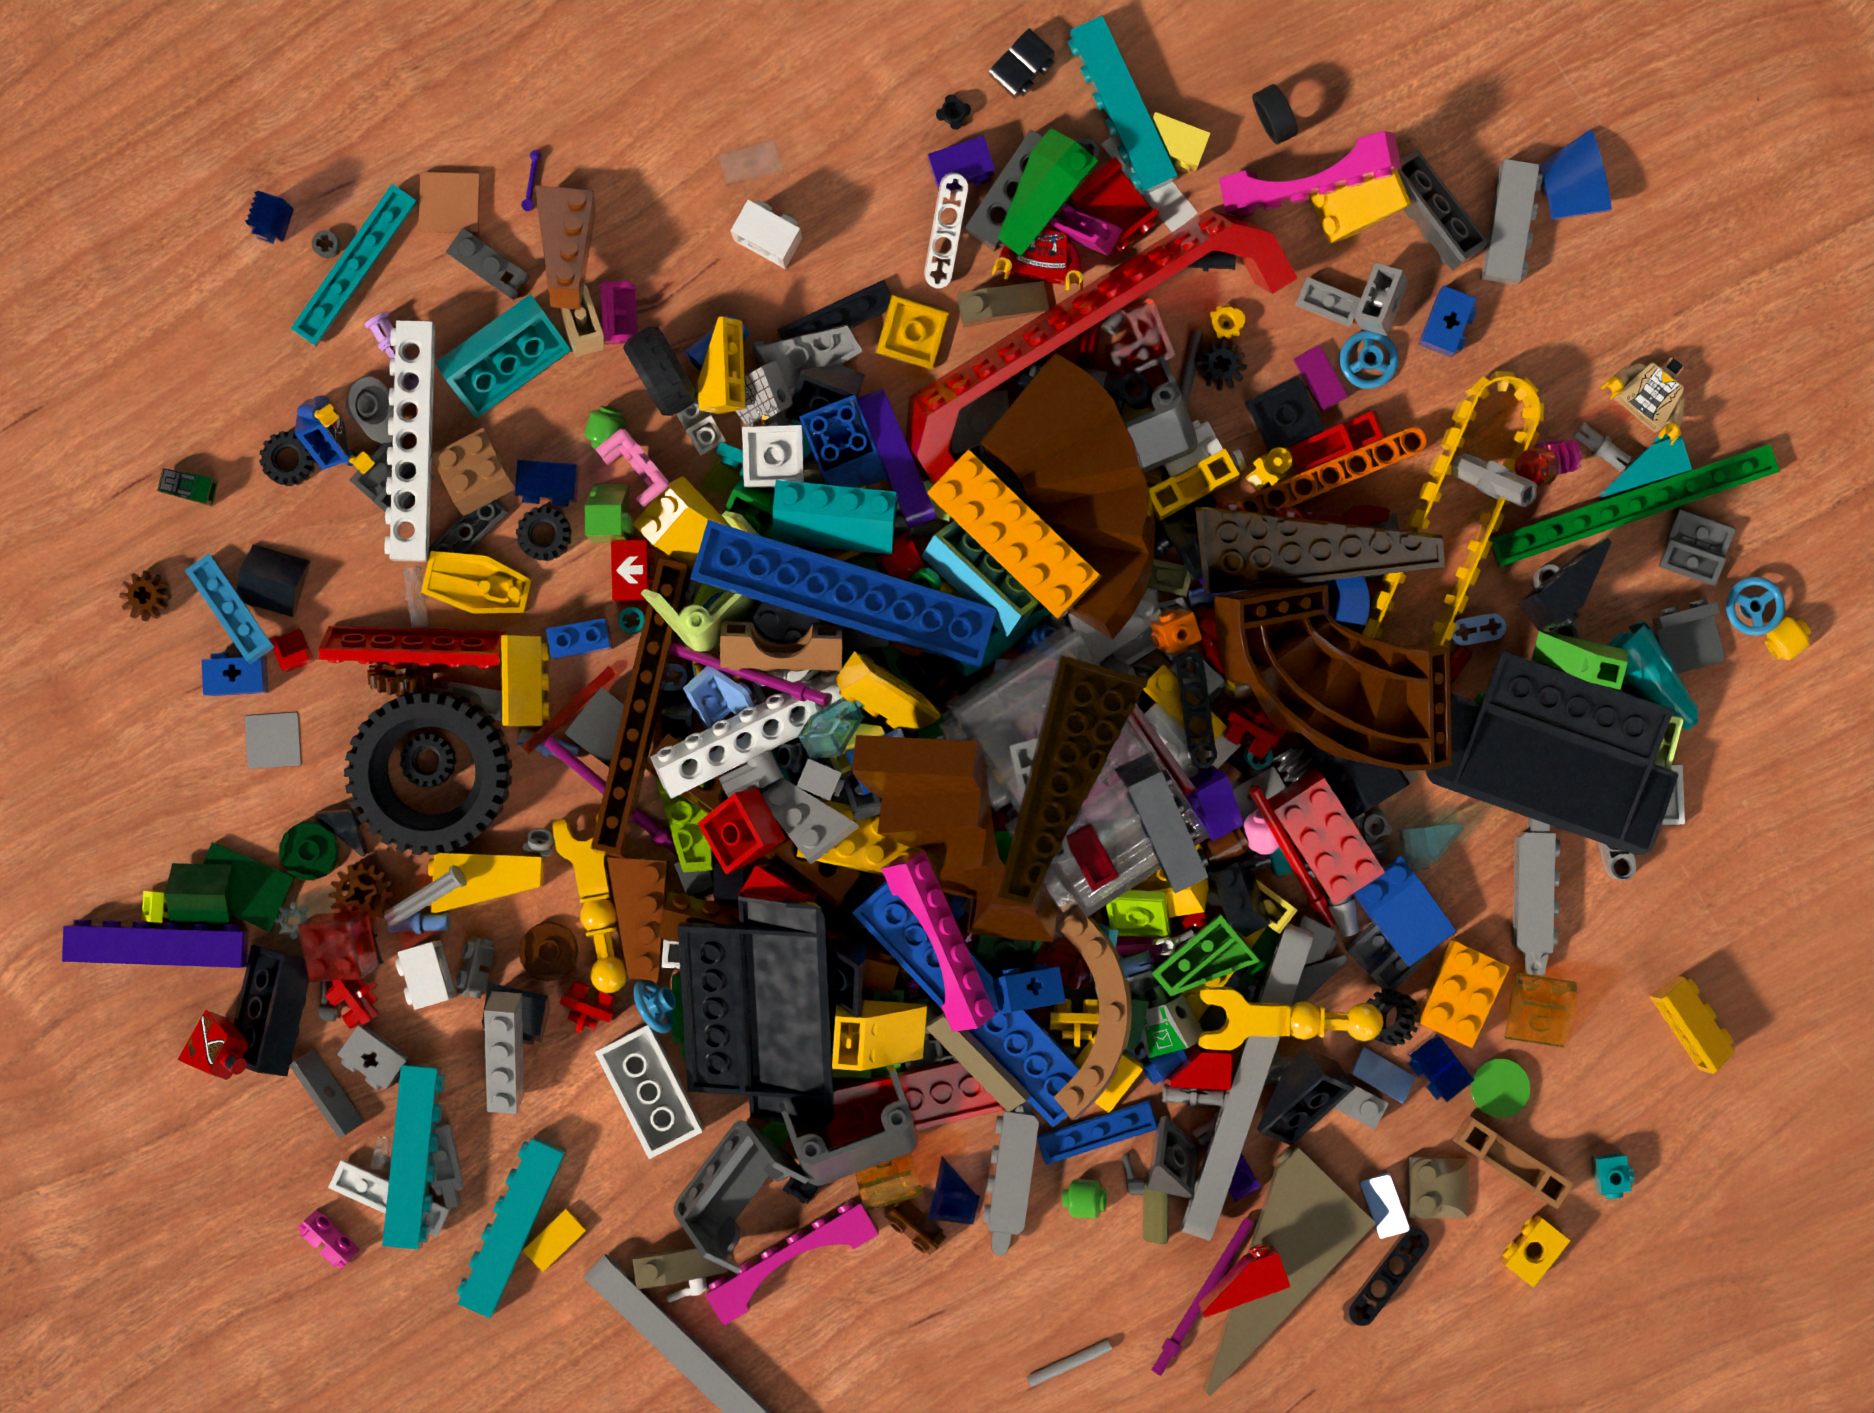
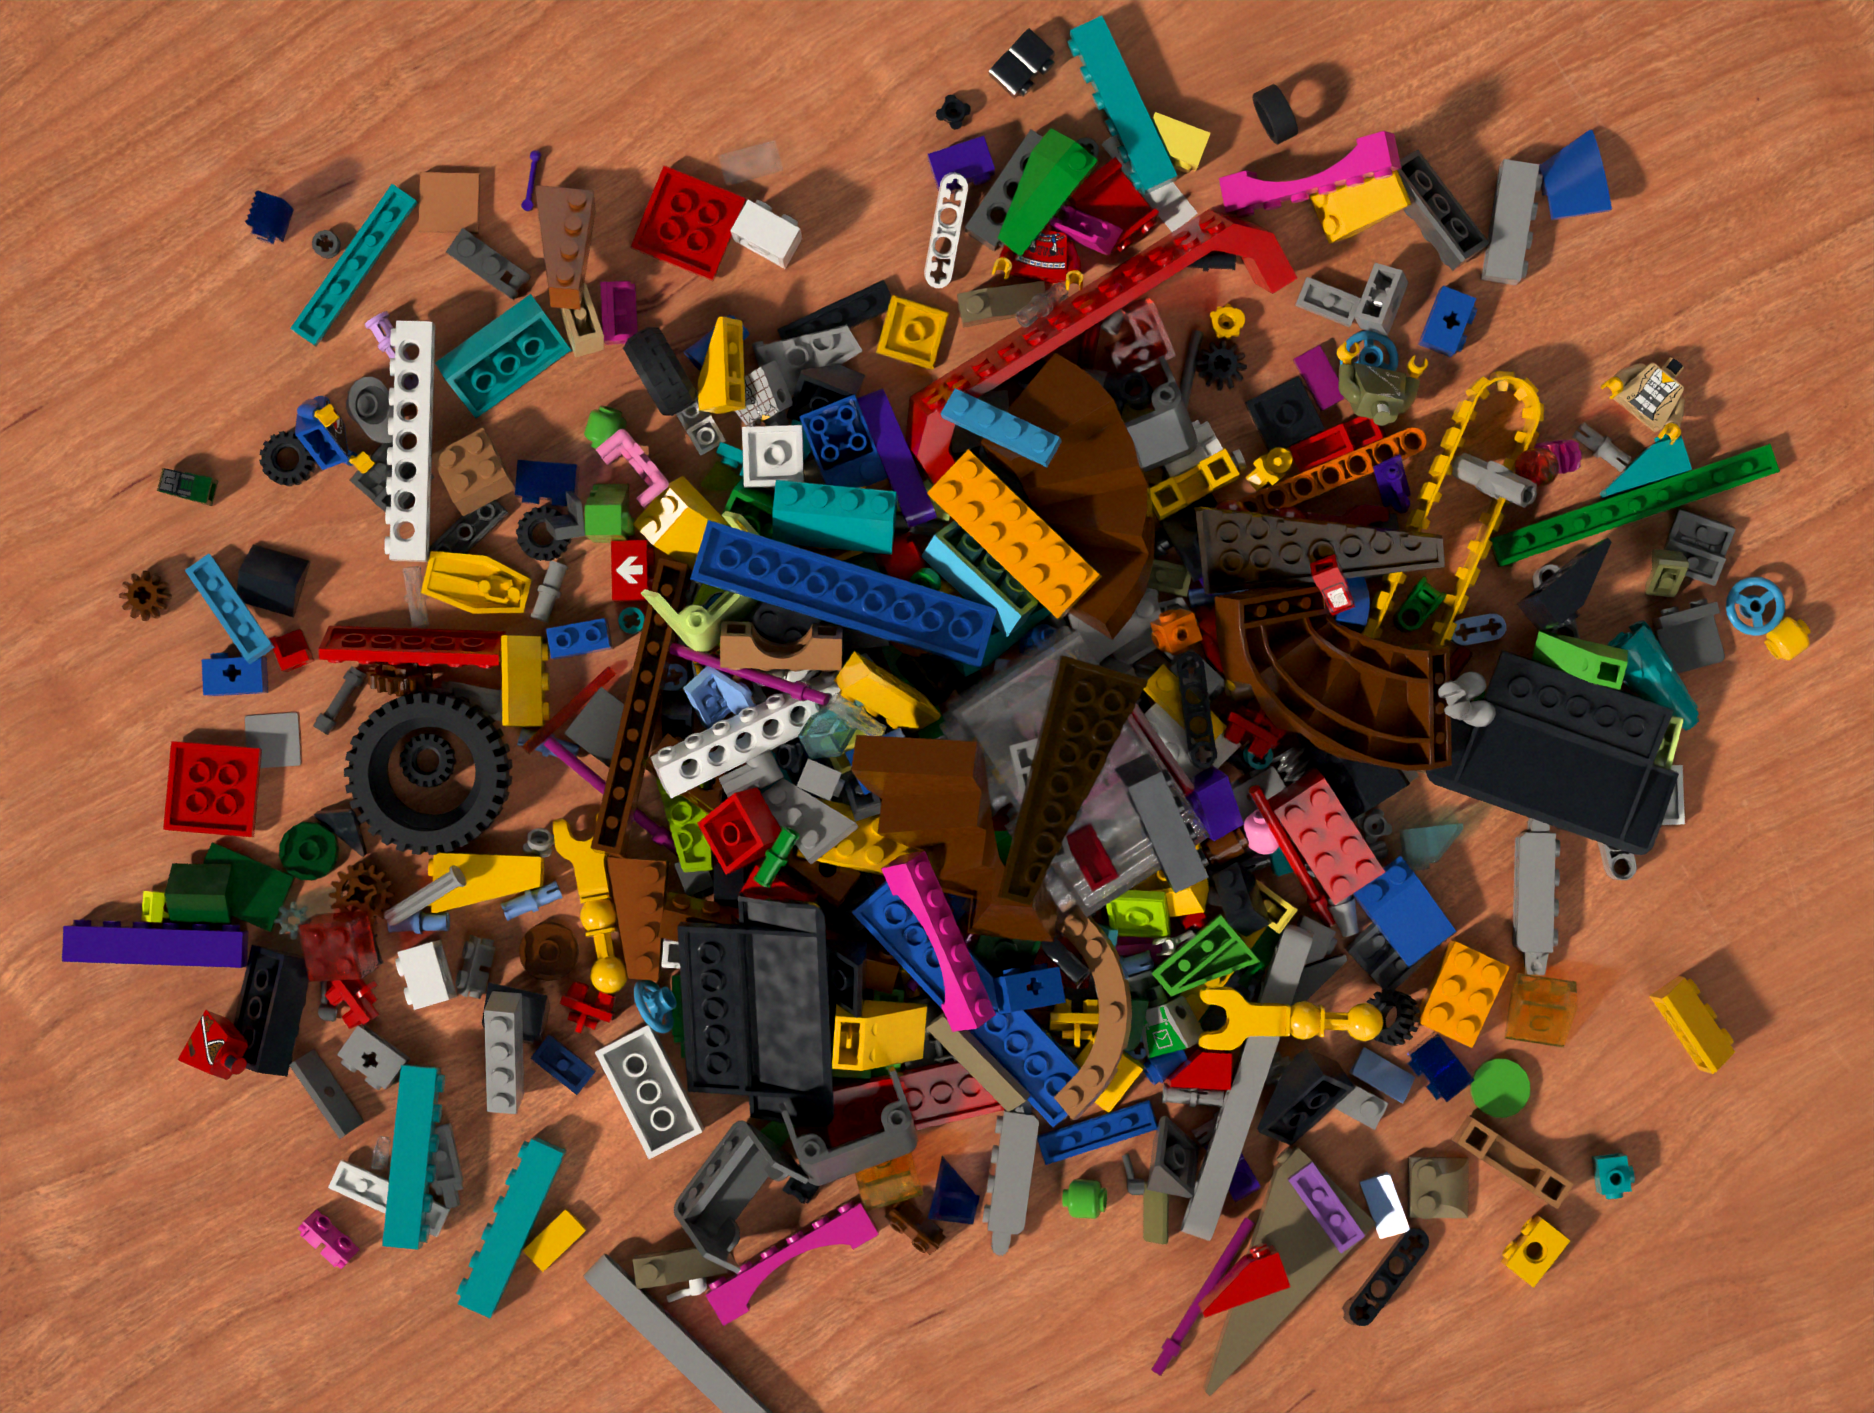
light grey bar [1026,1339,1112,1387] -> none
none -> red plate [163,741,262,837]
none -> dark grey bar [313,666,366,735]
none -> medium blue pin [501,880,563,921]
none -> dark blue plate [530,1034,596,1095]
none -> light grey pin [531,561,568,623]
none -> dark grey panel [545,491,585,540]
none -> red plate [631,166,746,281]
none -> green pin [754,826,800,888]
none -> clear pin [827,692,886,736]
none -> dark azure plate [940,388,1062,467]
none -> clear pin [1016,282,1069,328]
none -> black bar [1042,937,1090,986]
none -> medium lavender plate [1287,1161,1365,1253]
none -> red leg [1310,554,1355,616]
none -> olive torso [1337,341,1428,426]
none -> dark purple hinge [1373,454,1411,514]
none -> green piece [1393,576,1447,633]
none -> light grey piece [1438,672,1496,727]
none -> olive slope [1645,549,1689,597]

